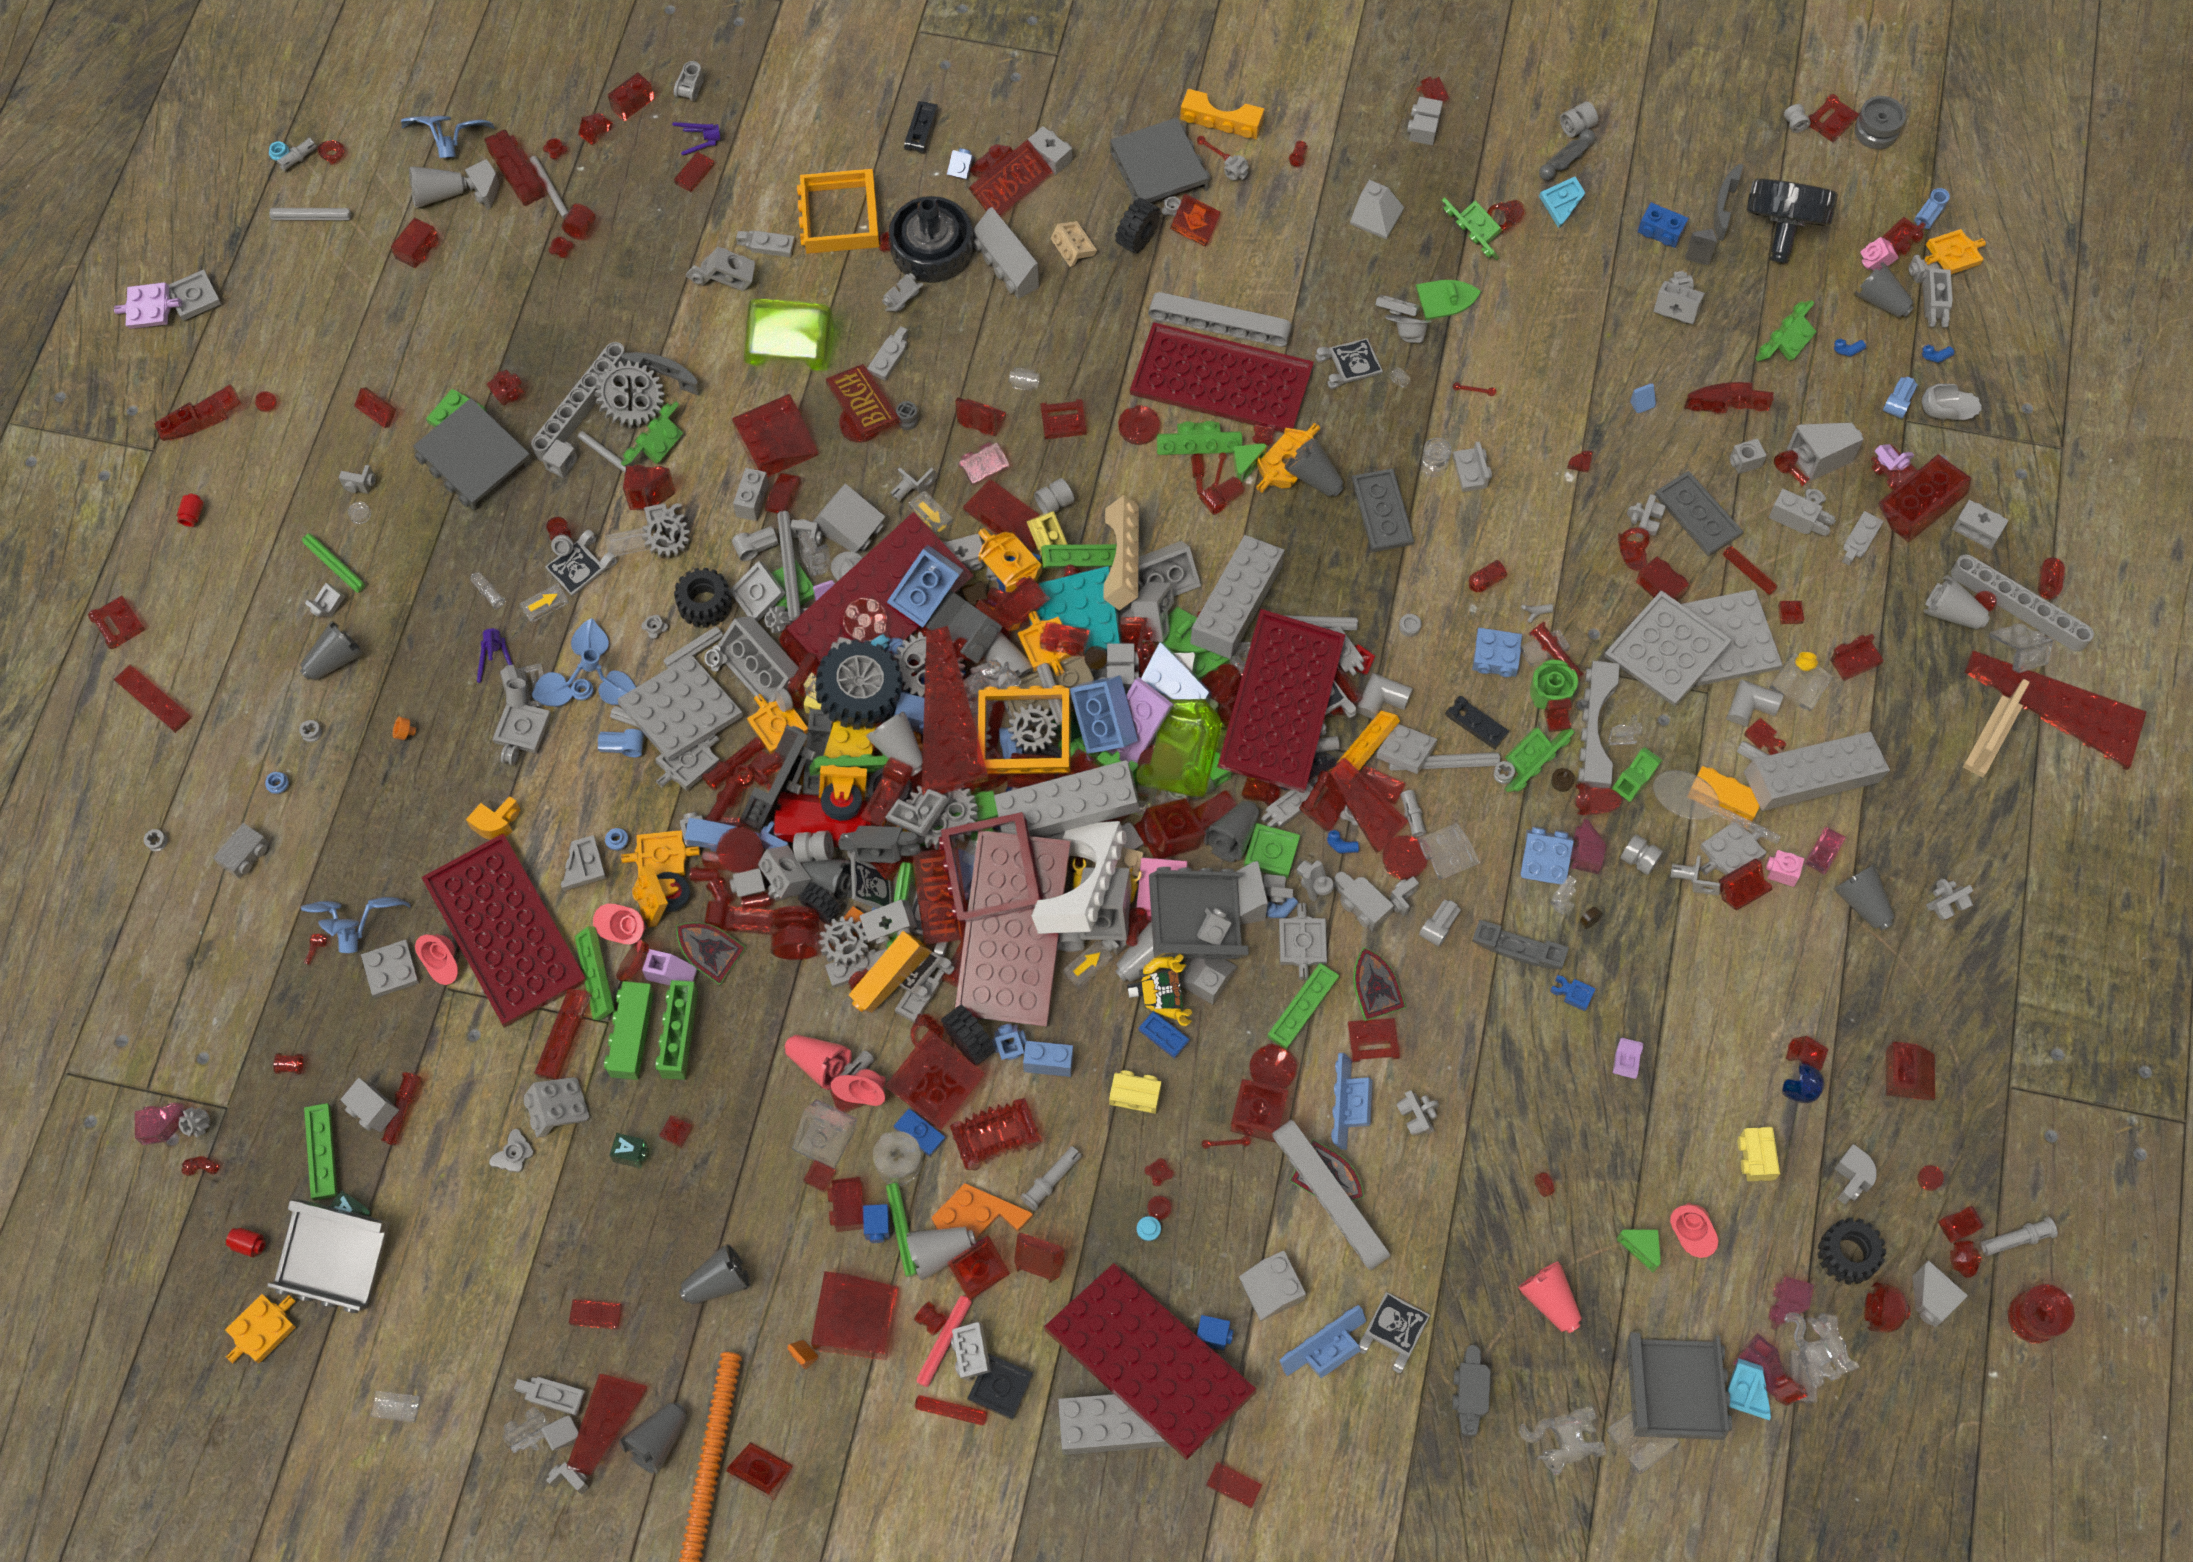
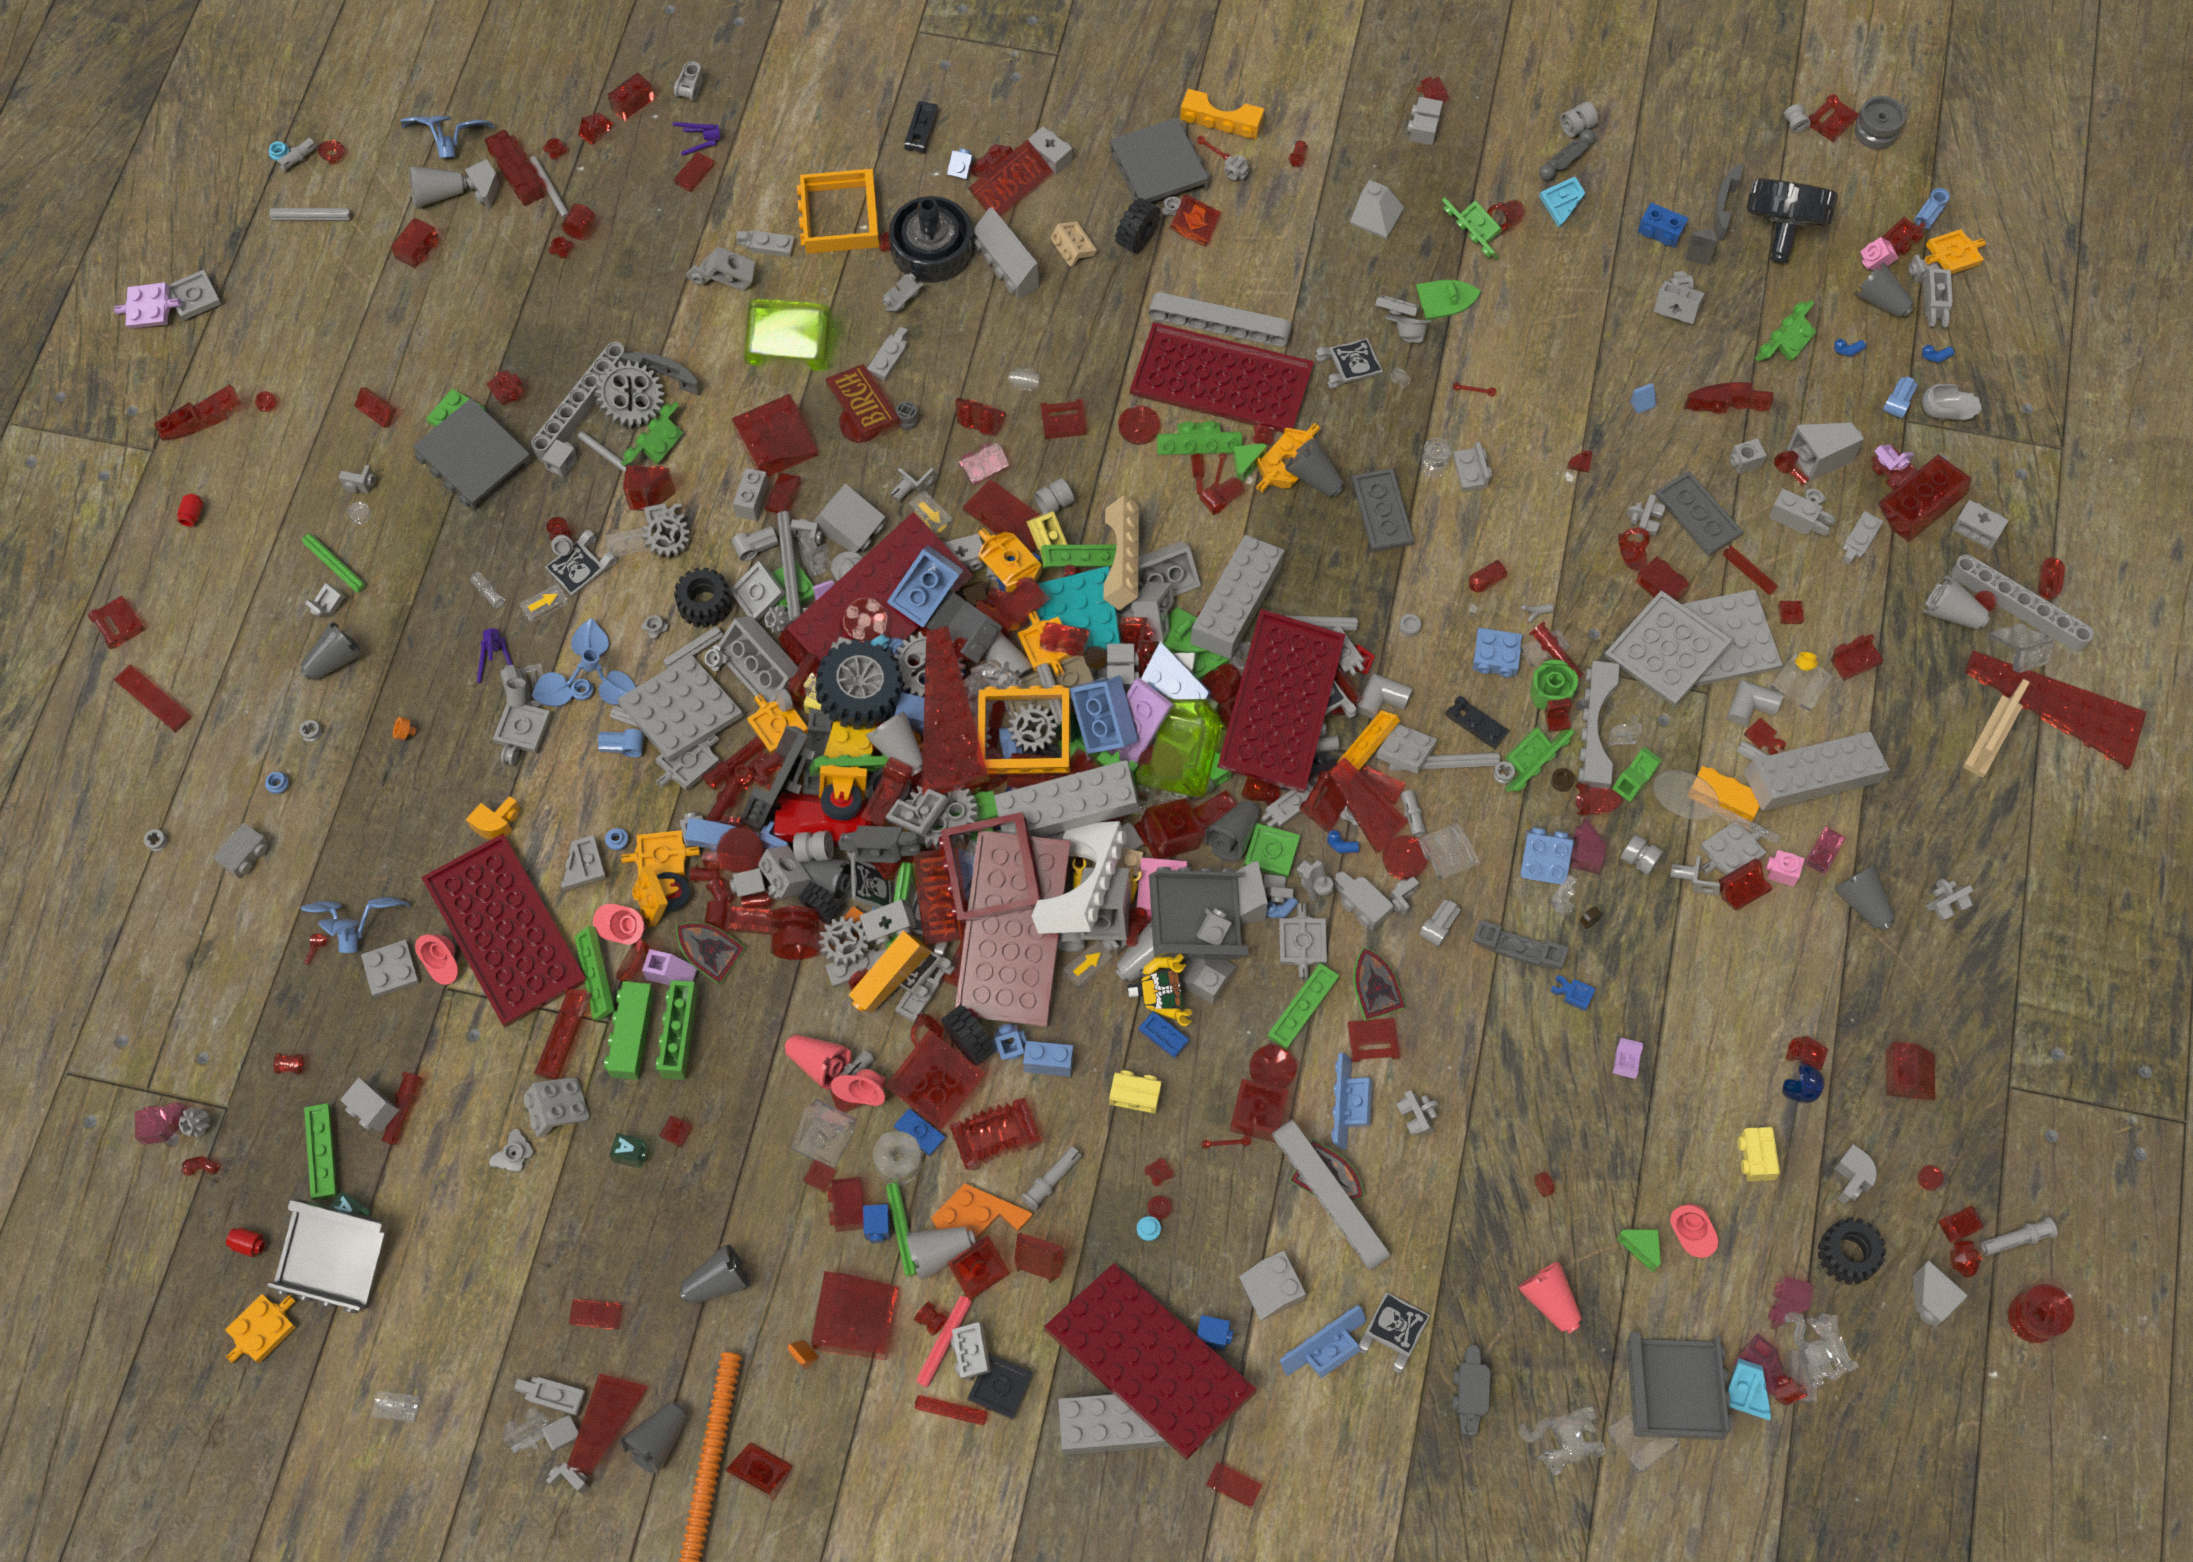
clear red cylinder [1864,1282,1911,1333] -> none

